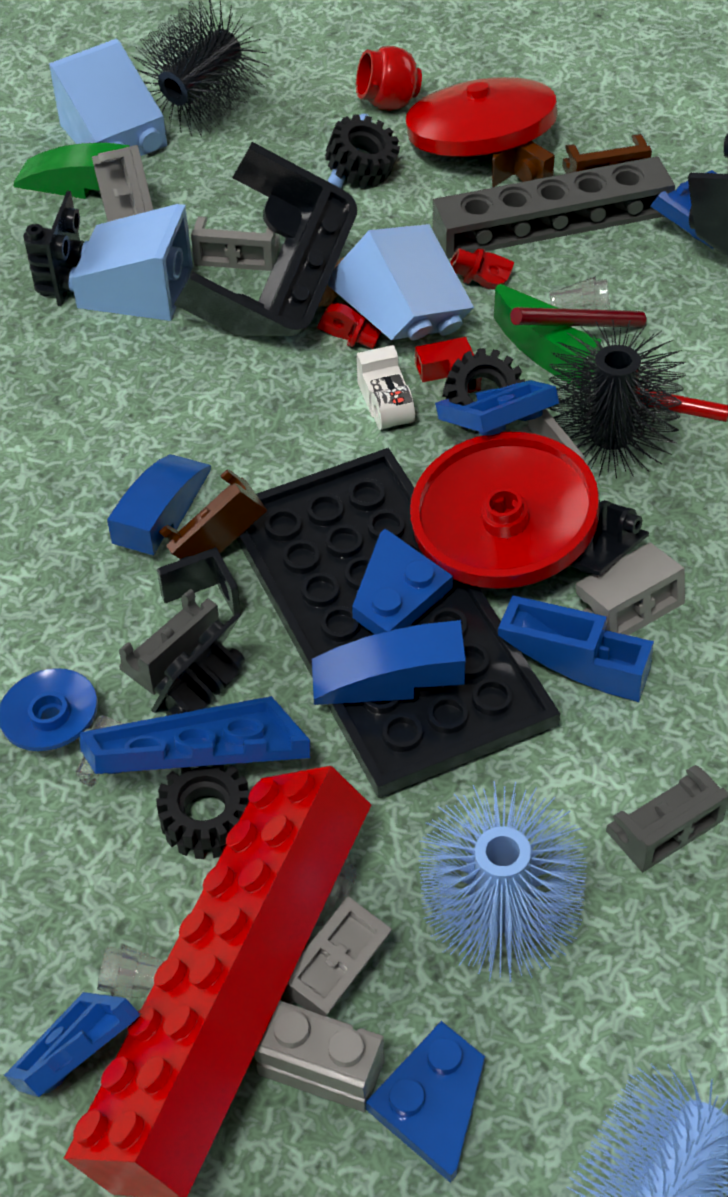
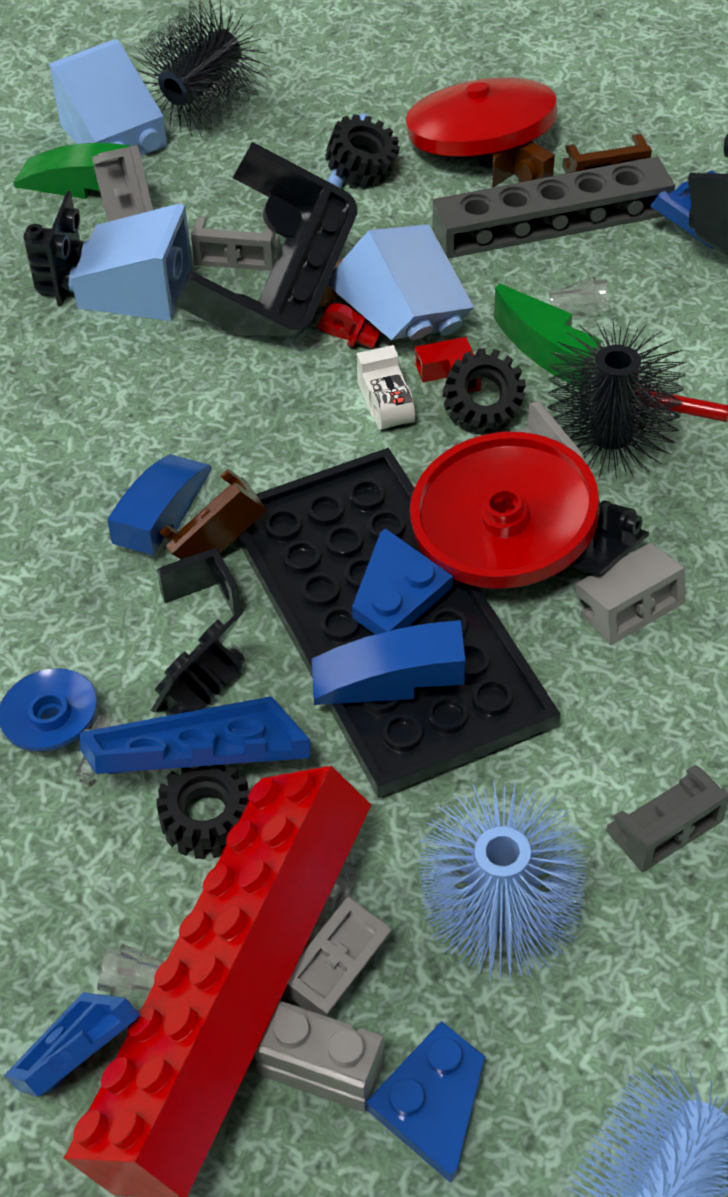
dark grey hinge [119,589,219,695] -> none
red piece [356,46,422,111] -> none
blue wing [435,380,559,436] -> none
red piece [450,248,514,289] -> none
blue slope [498,595,654,702] -> none
dark red bar [510,307,647,328] -> none

